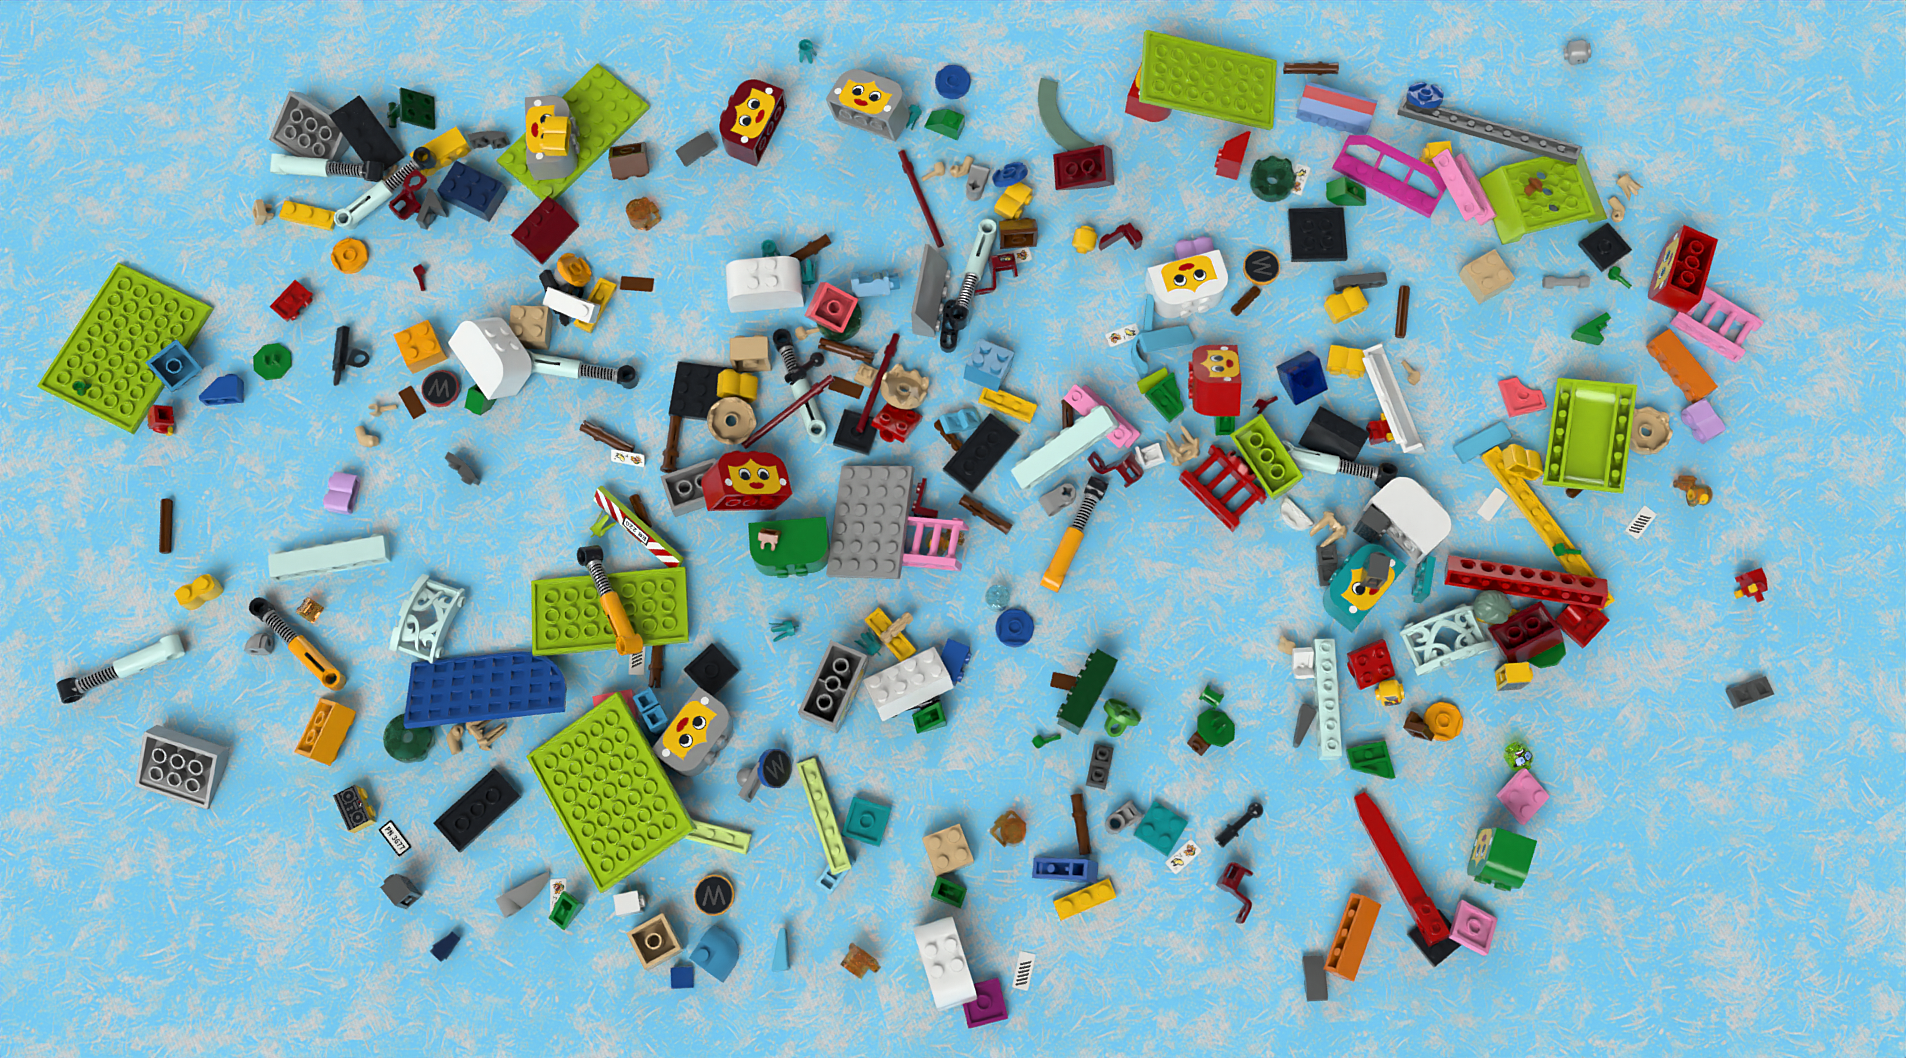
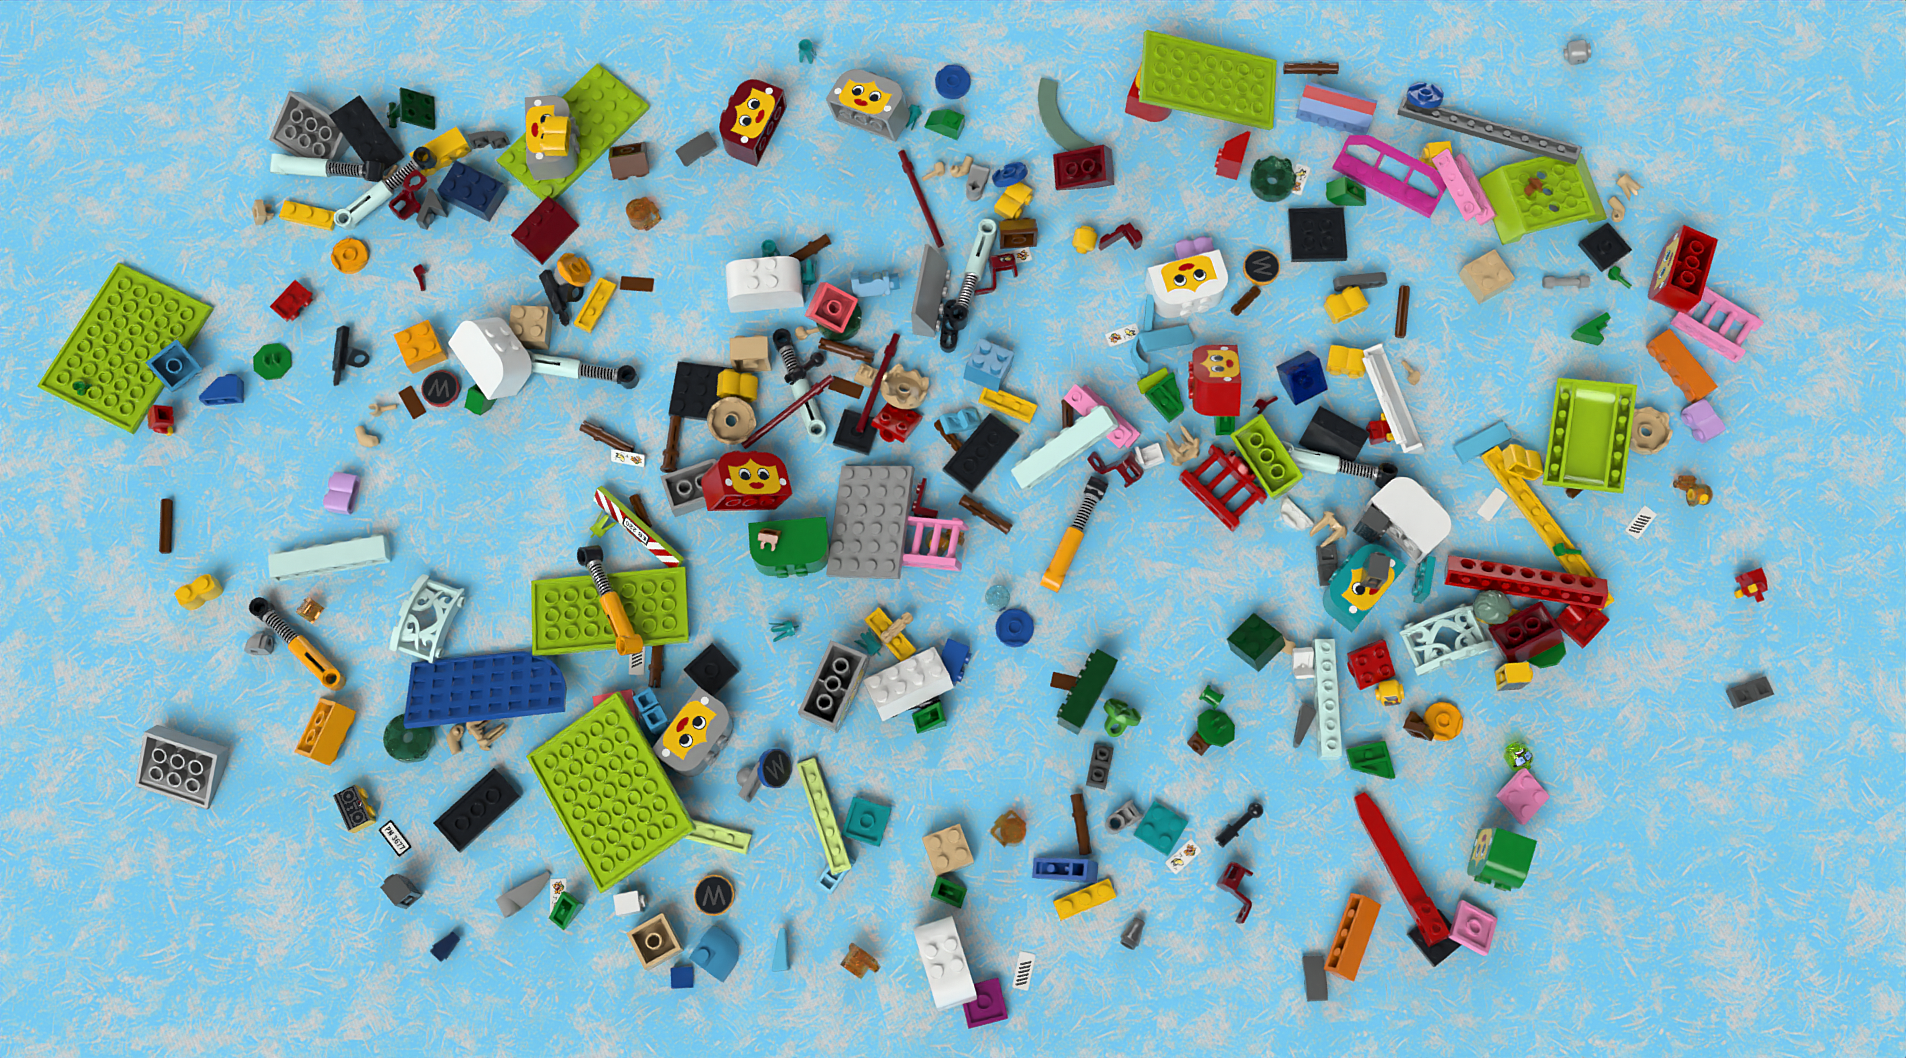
piece [56,634,185,704] -> none
dark grey slope [445,452,480,486] -> none
white slope [542,287,601,323] -> none
green hand [1032,734,1061,749] -> none
light grey piece [1038,483,1076,517] -> none
coral tile [1498,377,1547,418] -> none
none -> flat silver cone [1120,918,1145,950]
none -> dark green brick [1227,613,1286,672]

